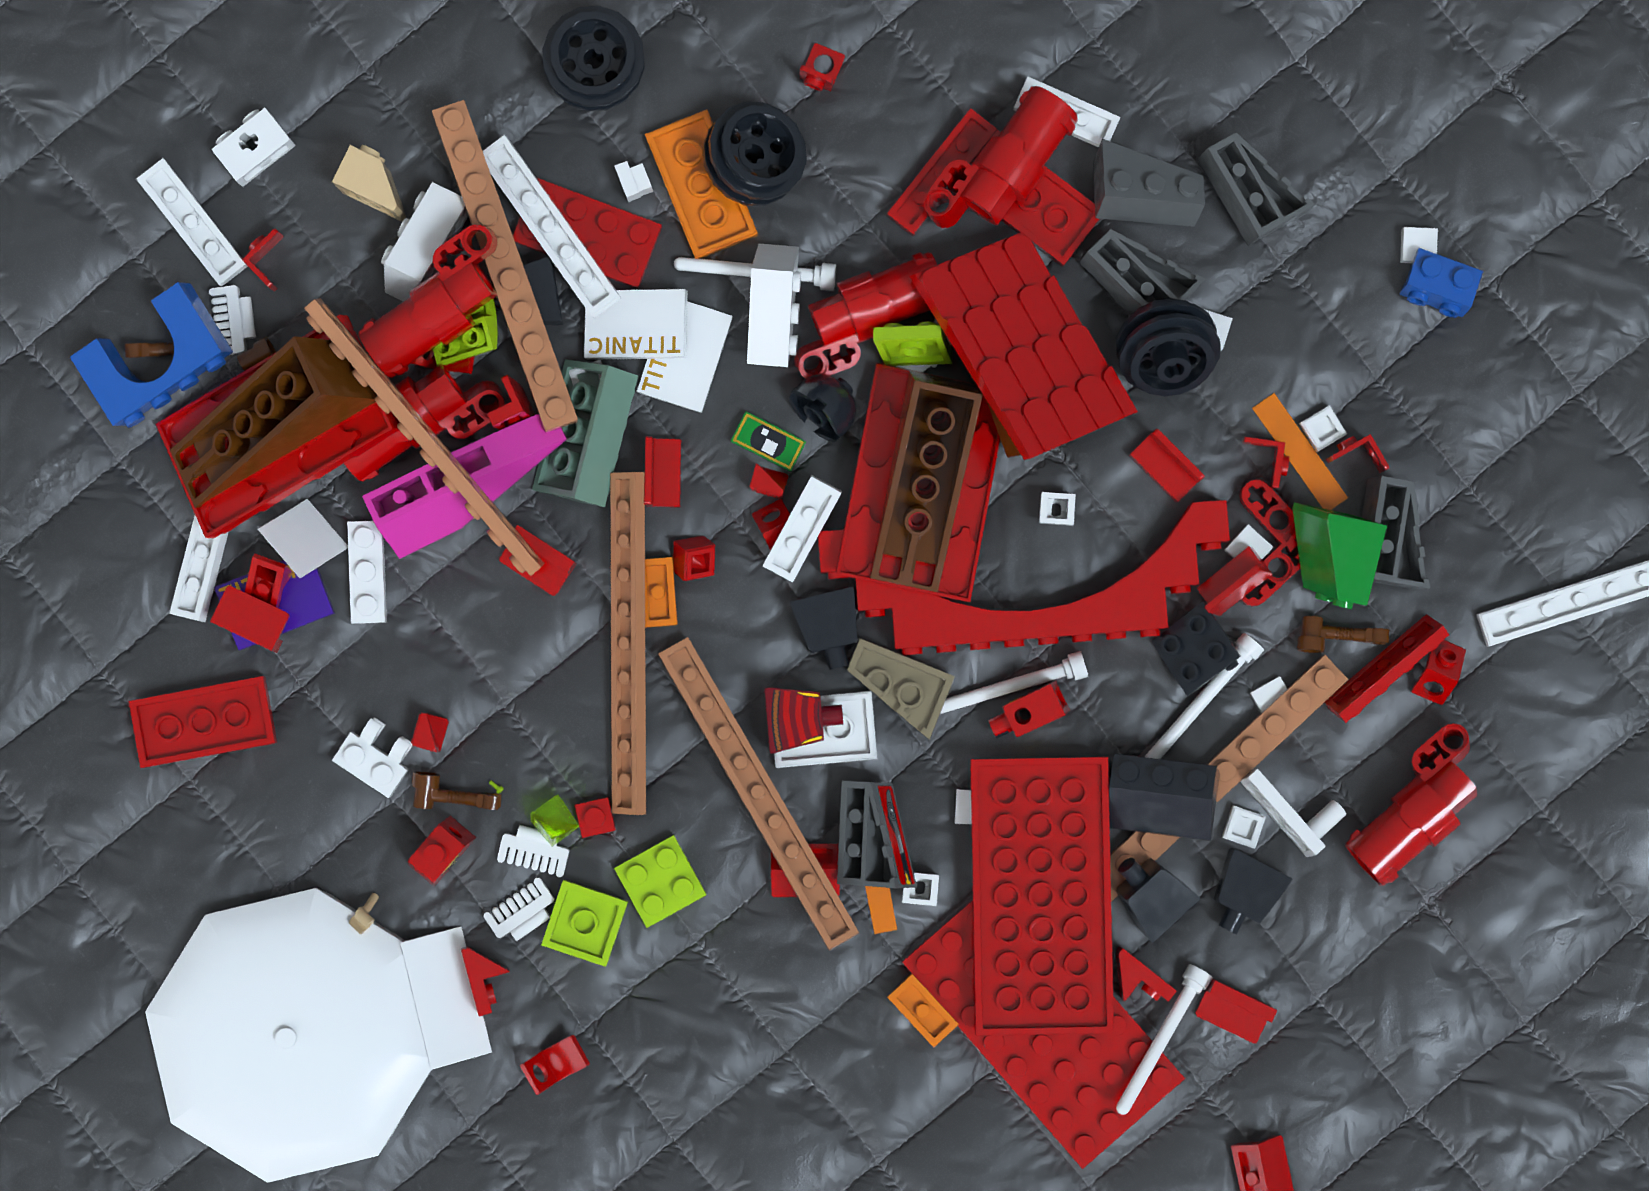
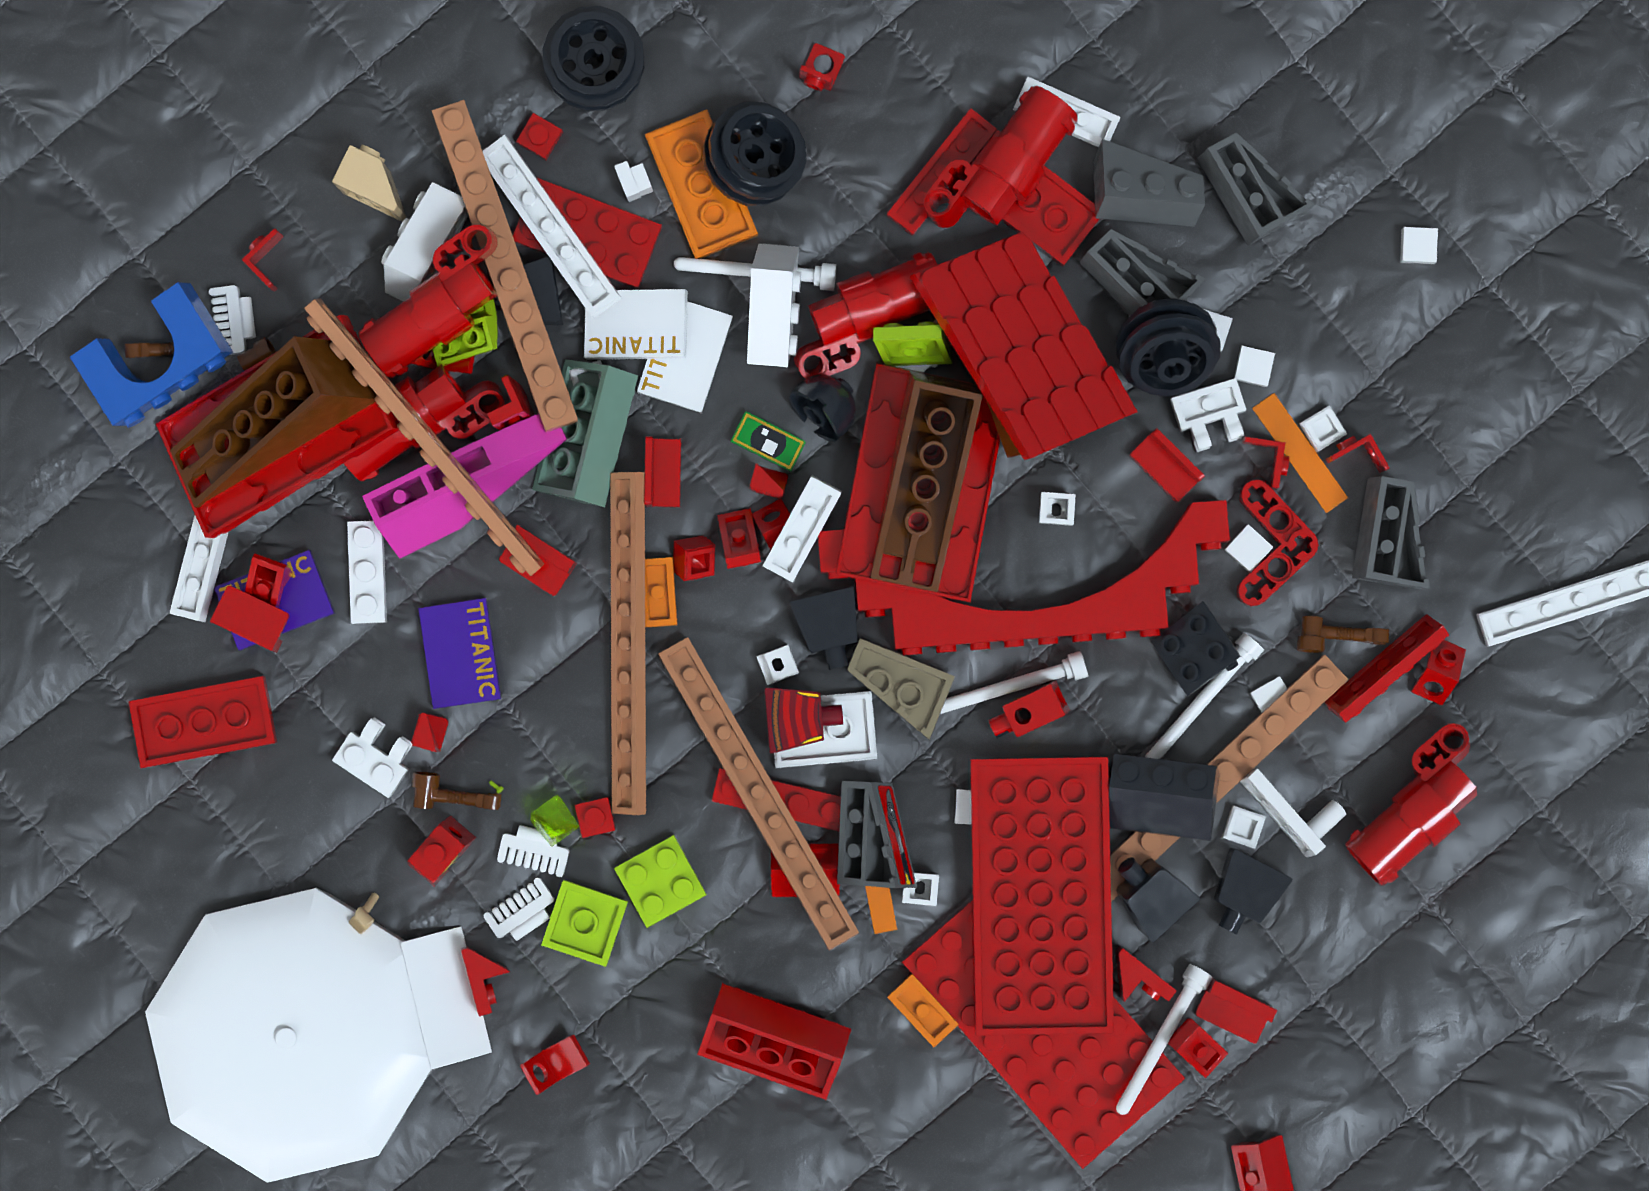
white plate [136,158,248,287] -> none
white brick [211,108,296,187] -> none
white sticker [257,499,348,578] -> none
red panel [1196,546,1272,616] -> none
green slope [1293,502,1387,609] -> none
blue bracket [1400,248,1483,318] -> none
none -> dark purple tile [418,598,502,709]
none -> red plate [516,113,563,161]
none -> red slope [697,983,851,1100]
none -> red plate [712,768,841,831]
none -> red slope [717,508,761,569]
none -> white piece [757,645,799,685]
none -> red slope [1168,1018,1229,1078]
none -> white plate [1170,378,1246,452]
none -> white tile [1233,346,1275,387]

